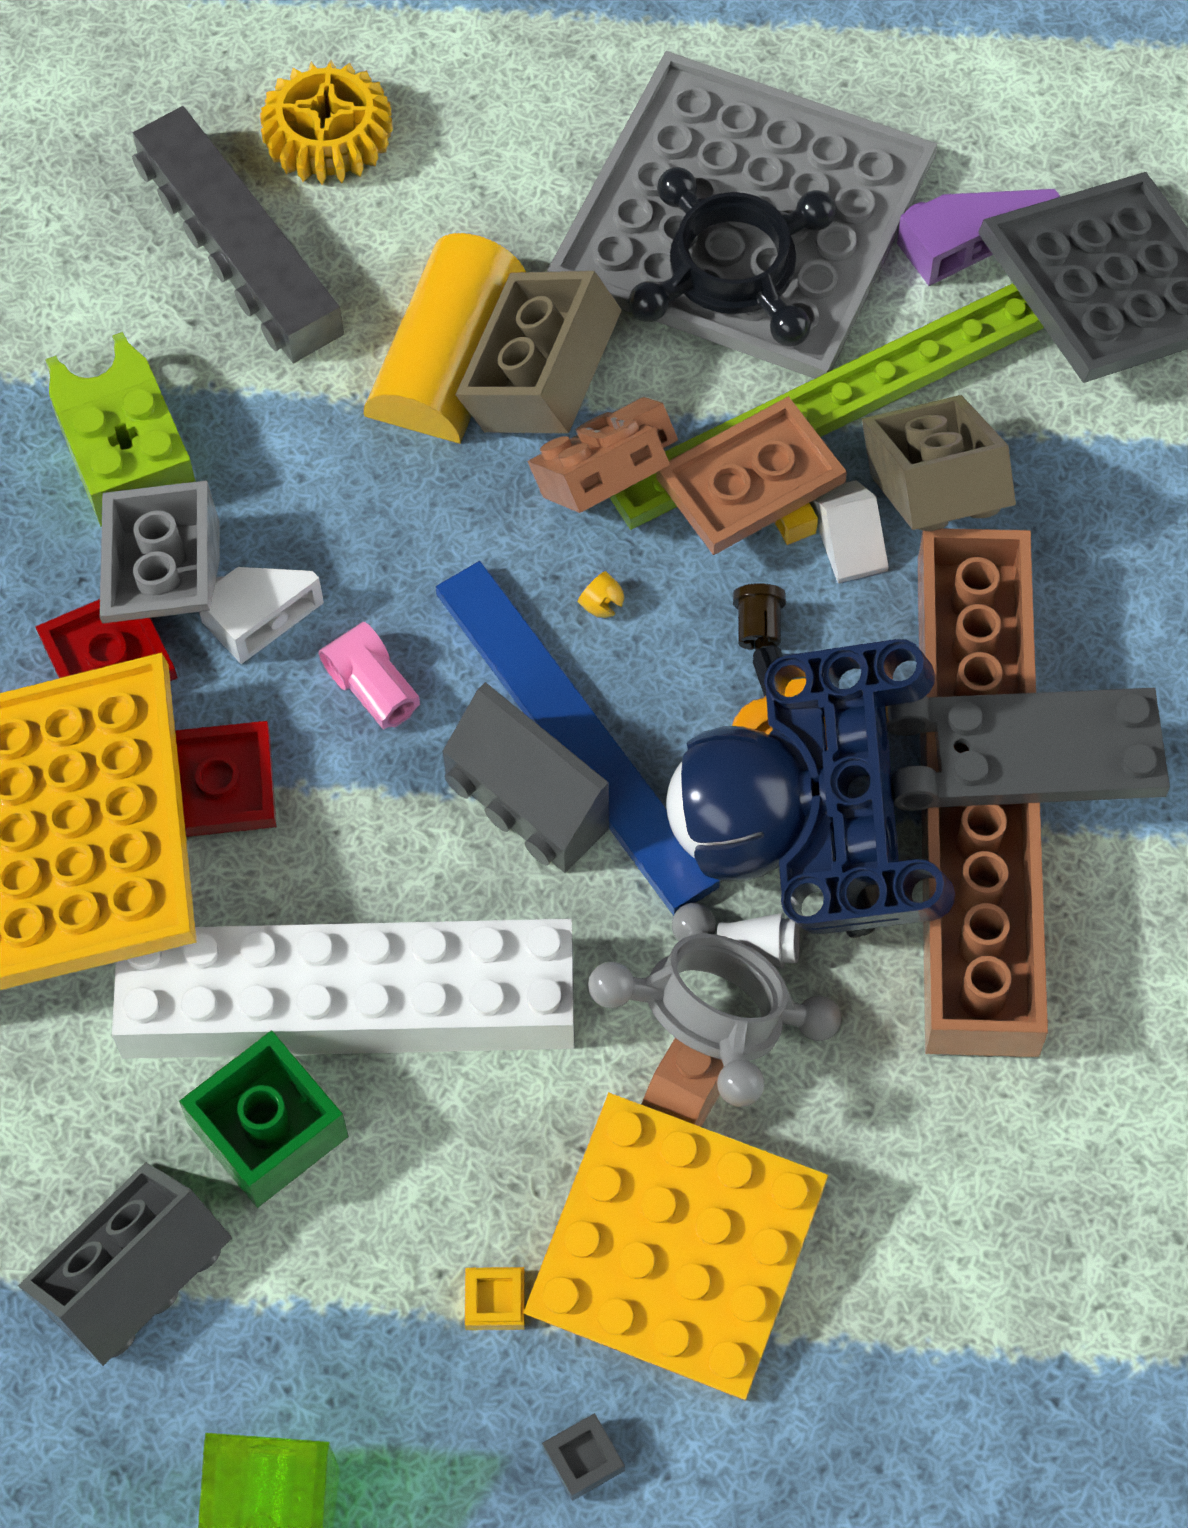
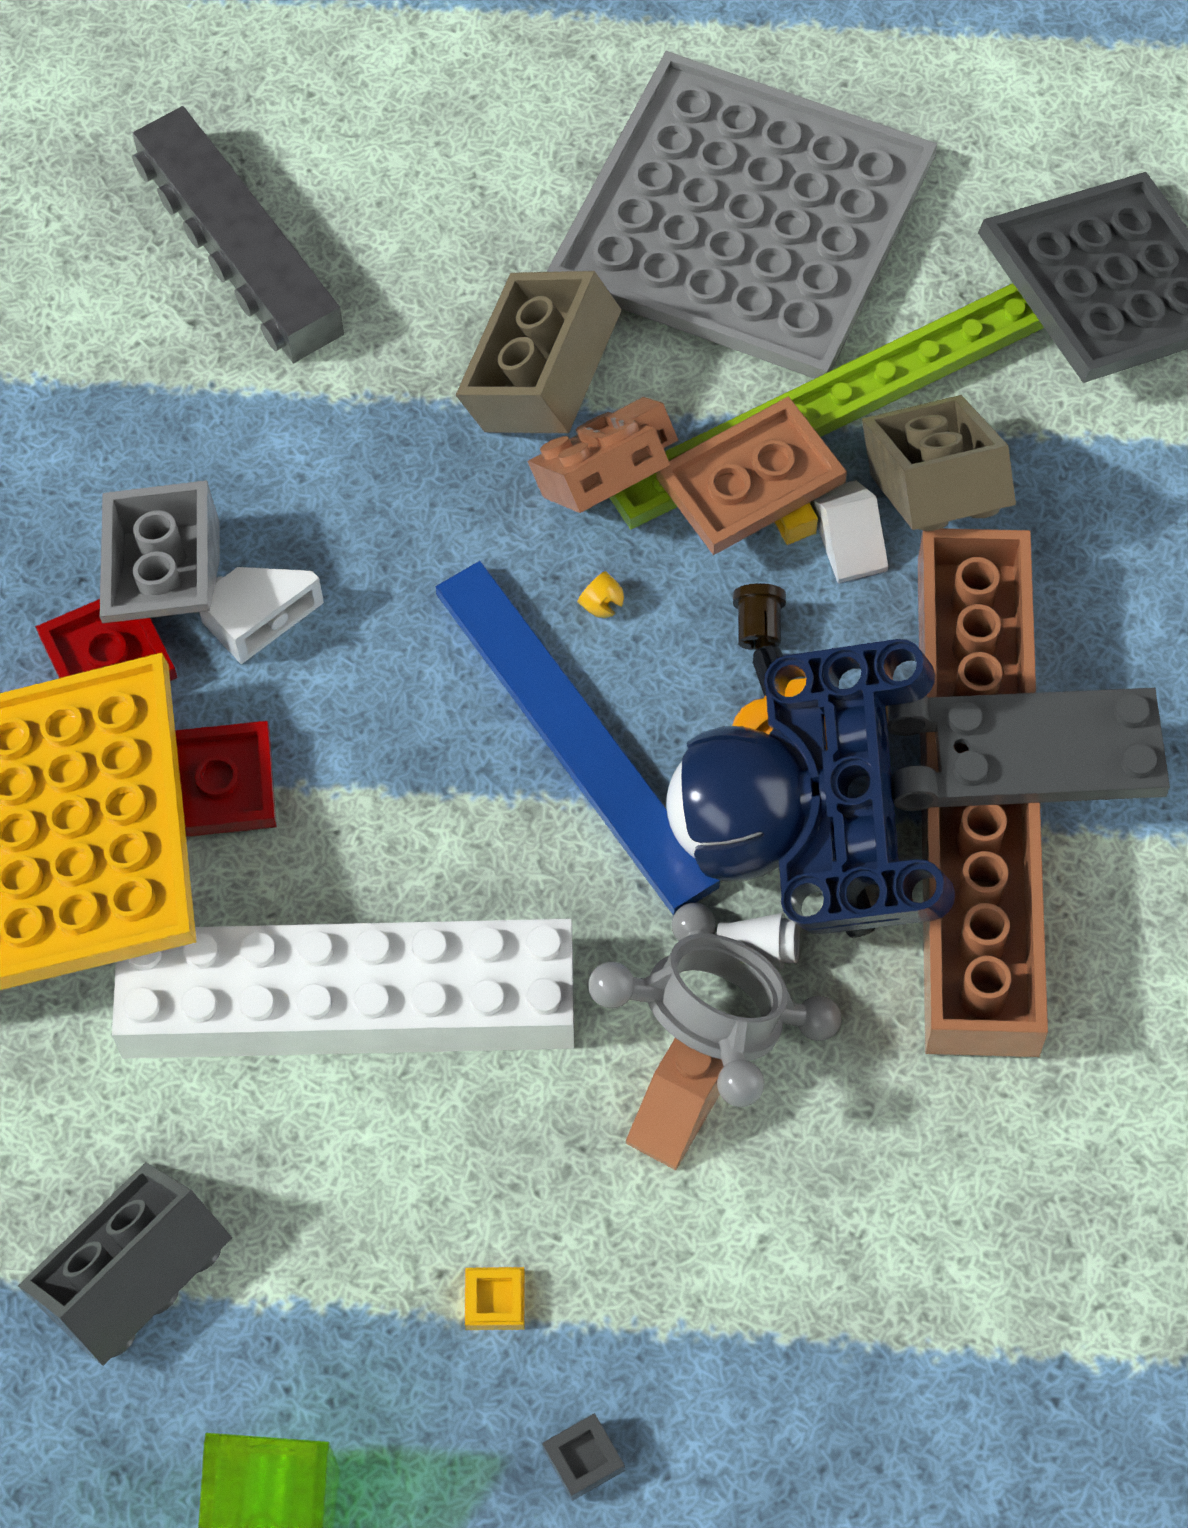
lime brick [45,332,196,527] -> none
green brick [179,1030,349,1208] -> none
yellow gear [260,60,393,185] -> none
bright pink piece [318,622,420,729] -> none
yellow brick [364,233,526,444] -> none
dark grey slope [443,682,609,873] -> none
yellow plate [523,1092,828,1401] -> none
black piece [628,167,836,347] -> none
medium lavender slope [897,189,1060,286] -> none

